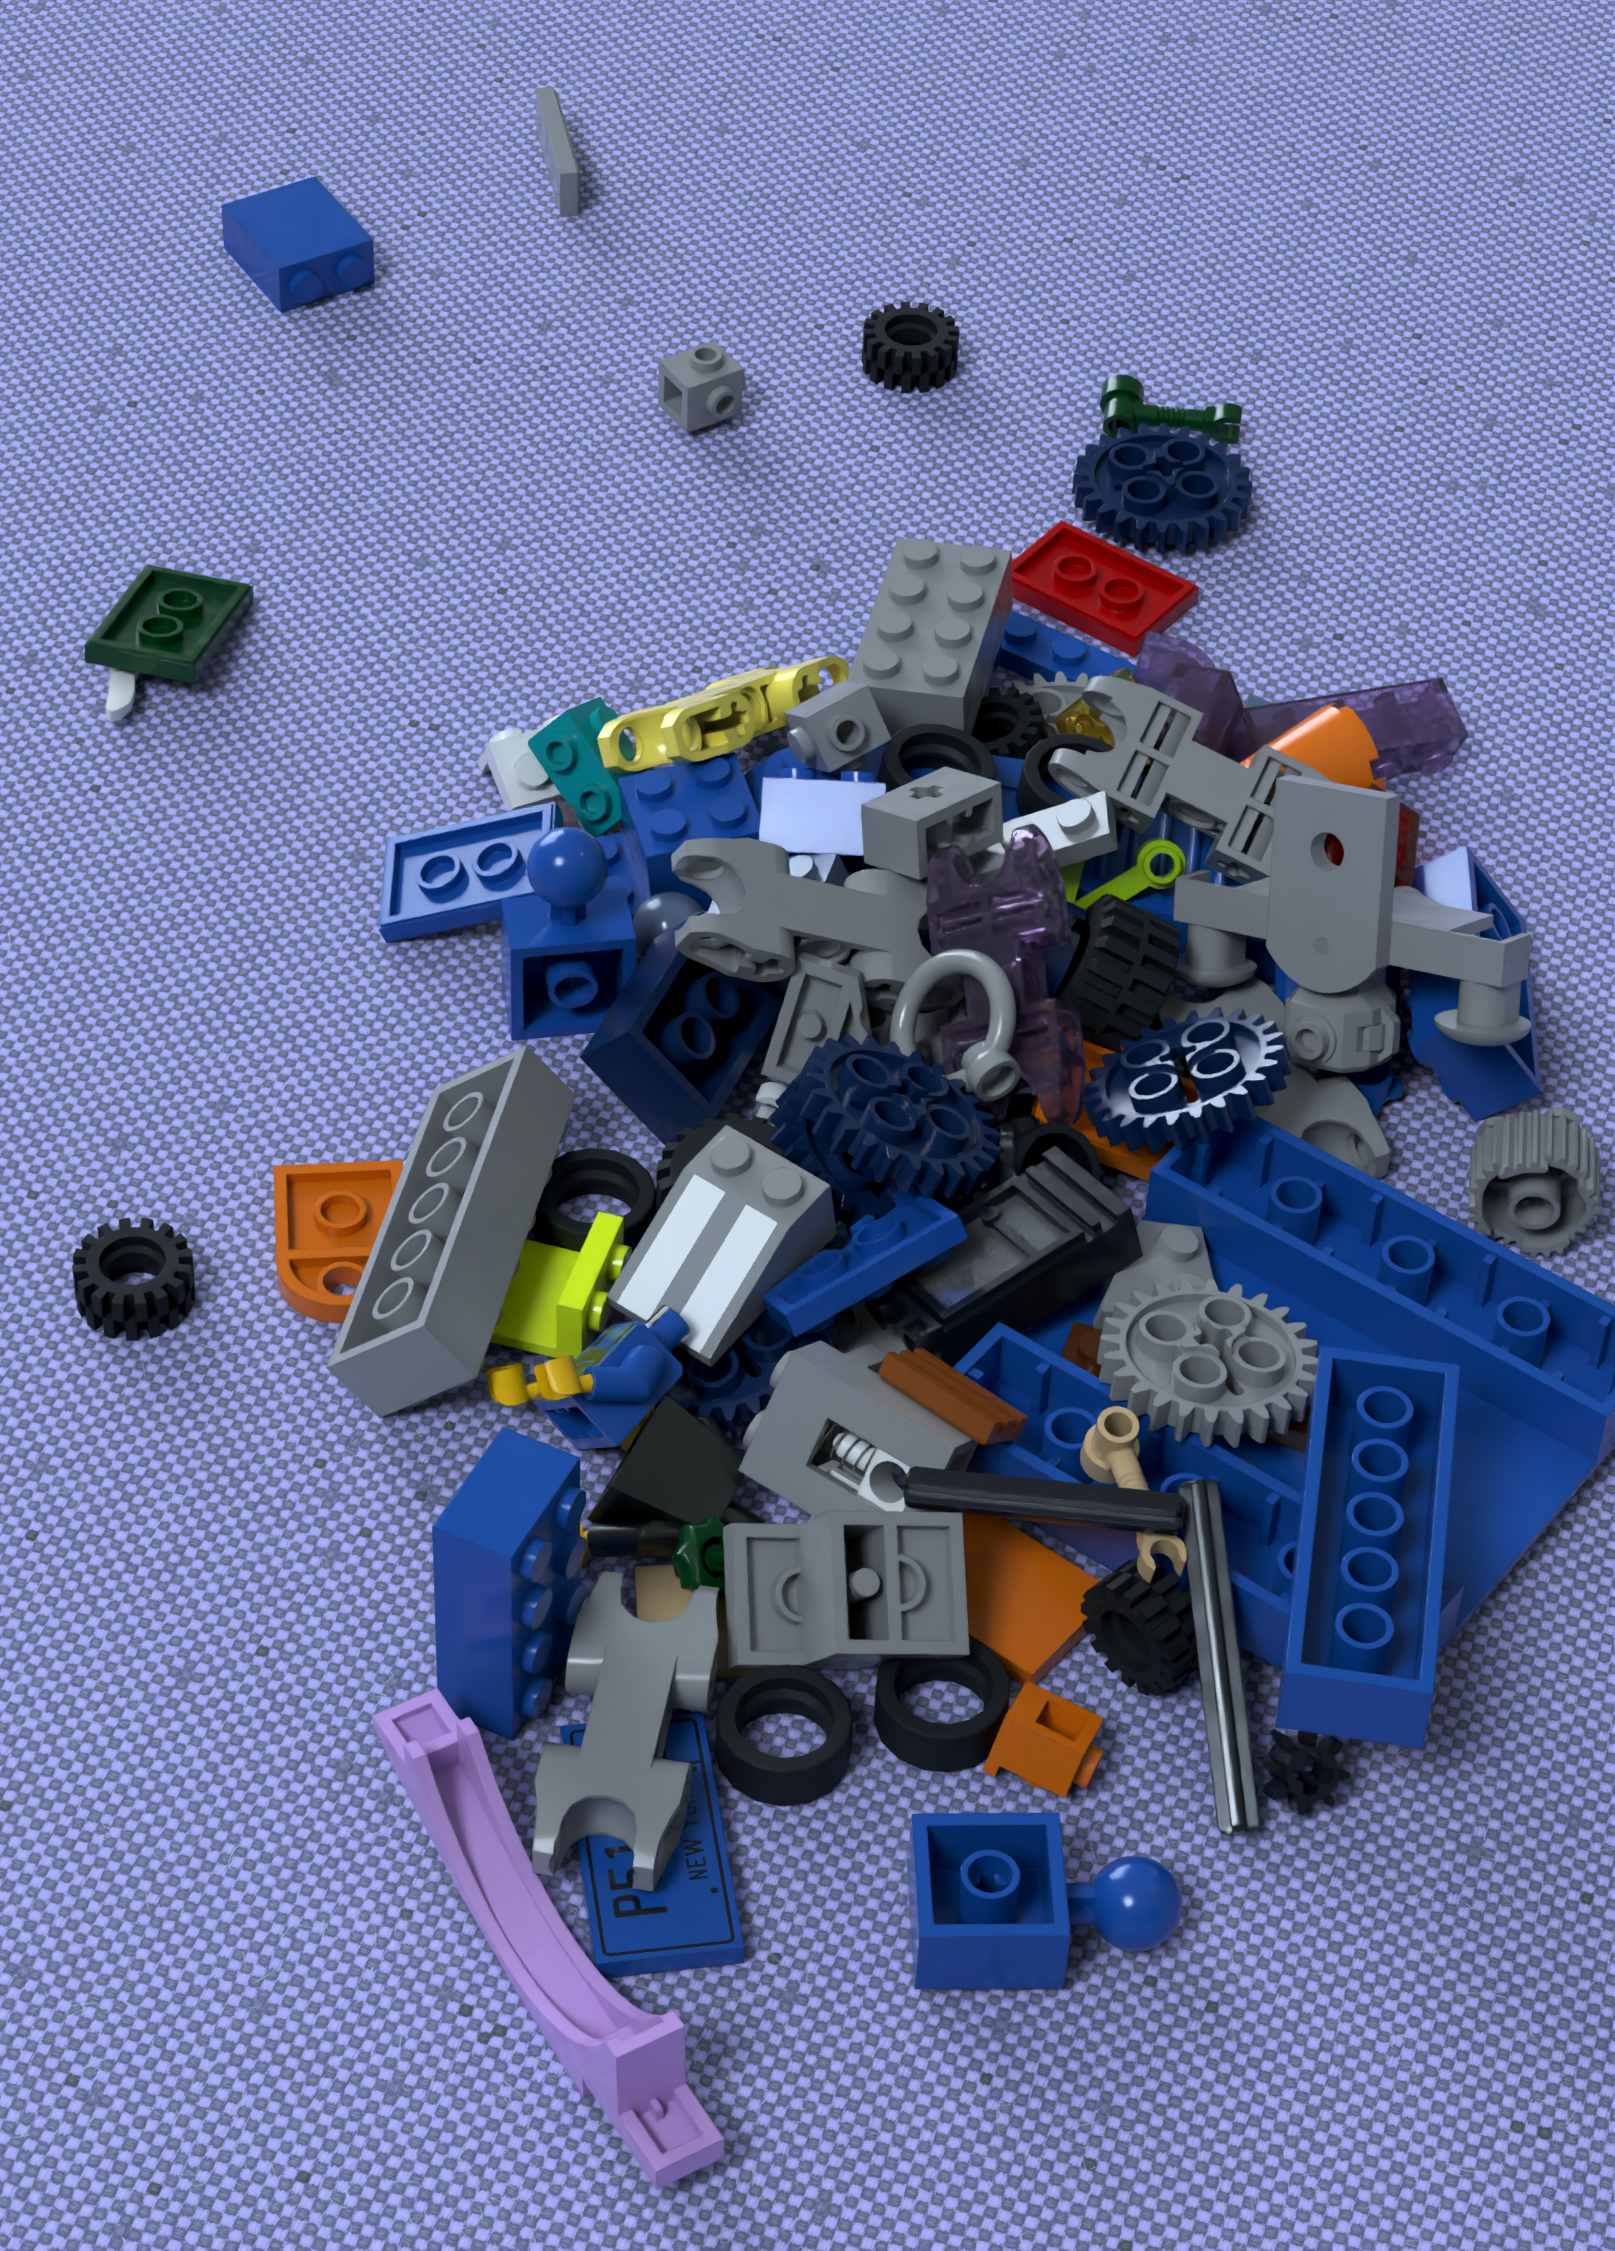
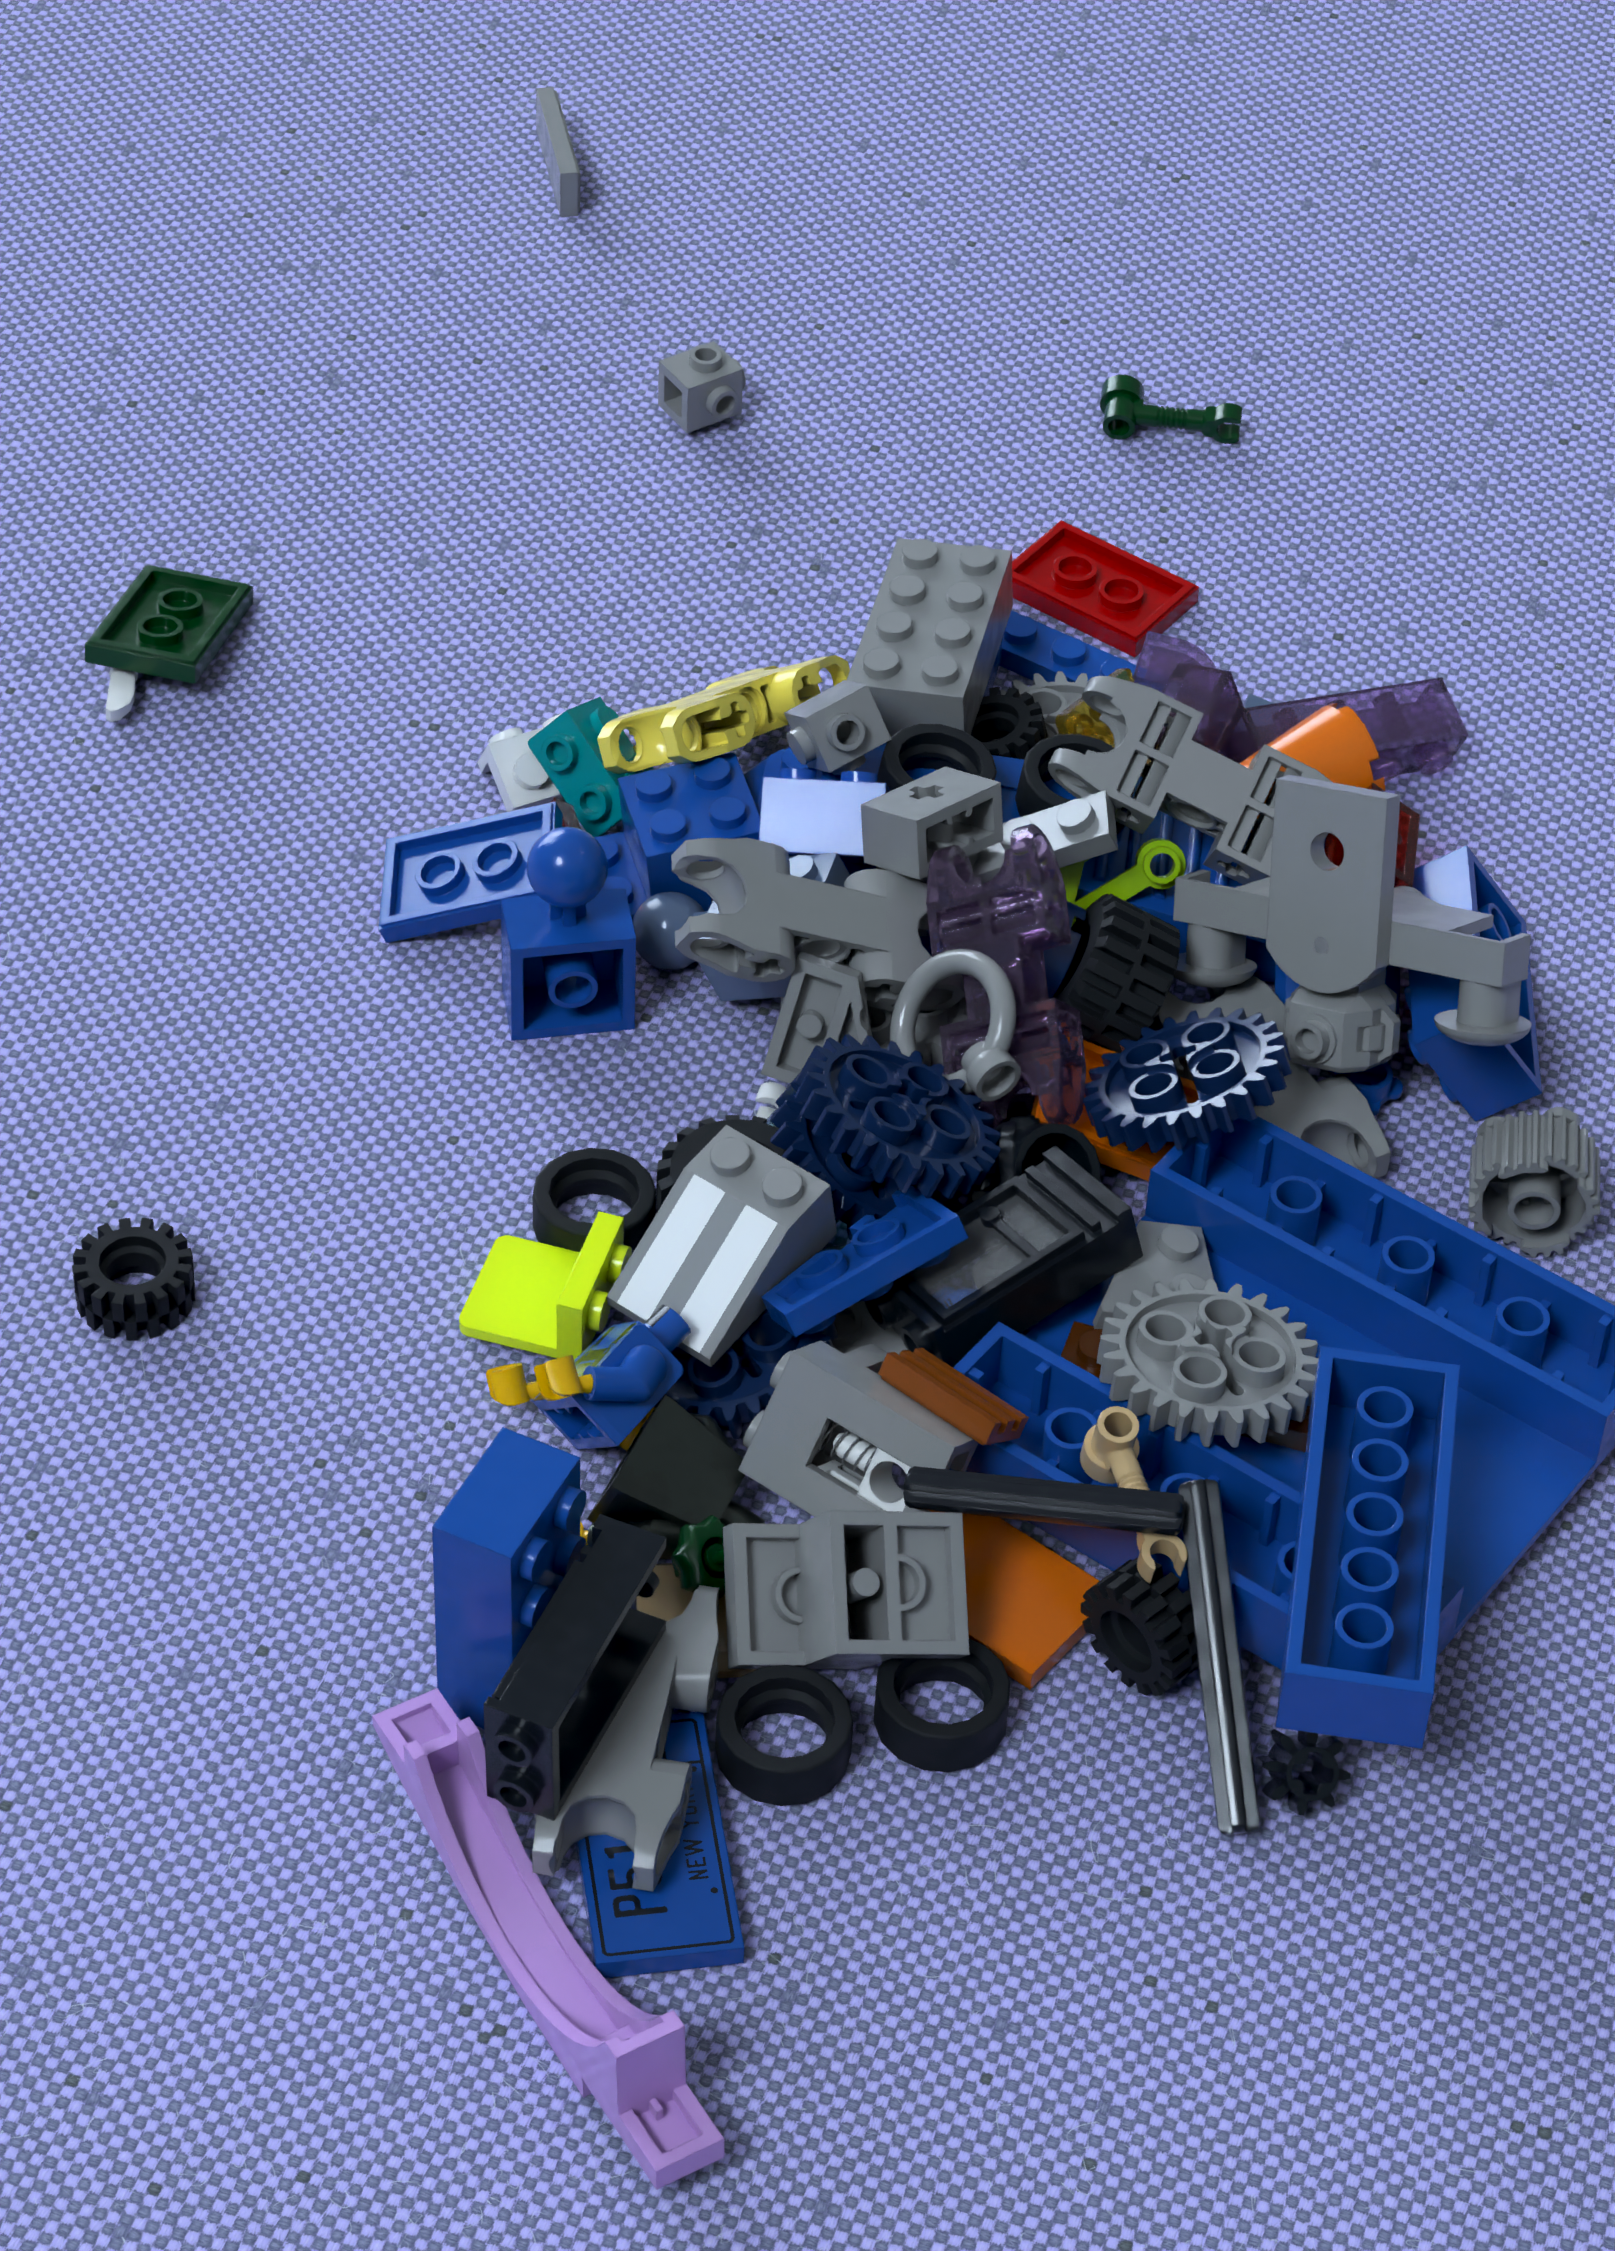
blue brick [221,176,375,313] -> none
orange tile [273,1160,403,1323] -> none
light grey brick [326,1045,576,1418] -> none
dark blue brick [580,912,784,1145] -> none
black tyre [862,302,959,393] -> none
blue brick [907,1813,1183,1989] -> none
orange brick [982,1680,1105,1798] -> none
dark blue gear [1072,423,1252,553] -> none
none -> black door [483,1514,666,1821]

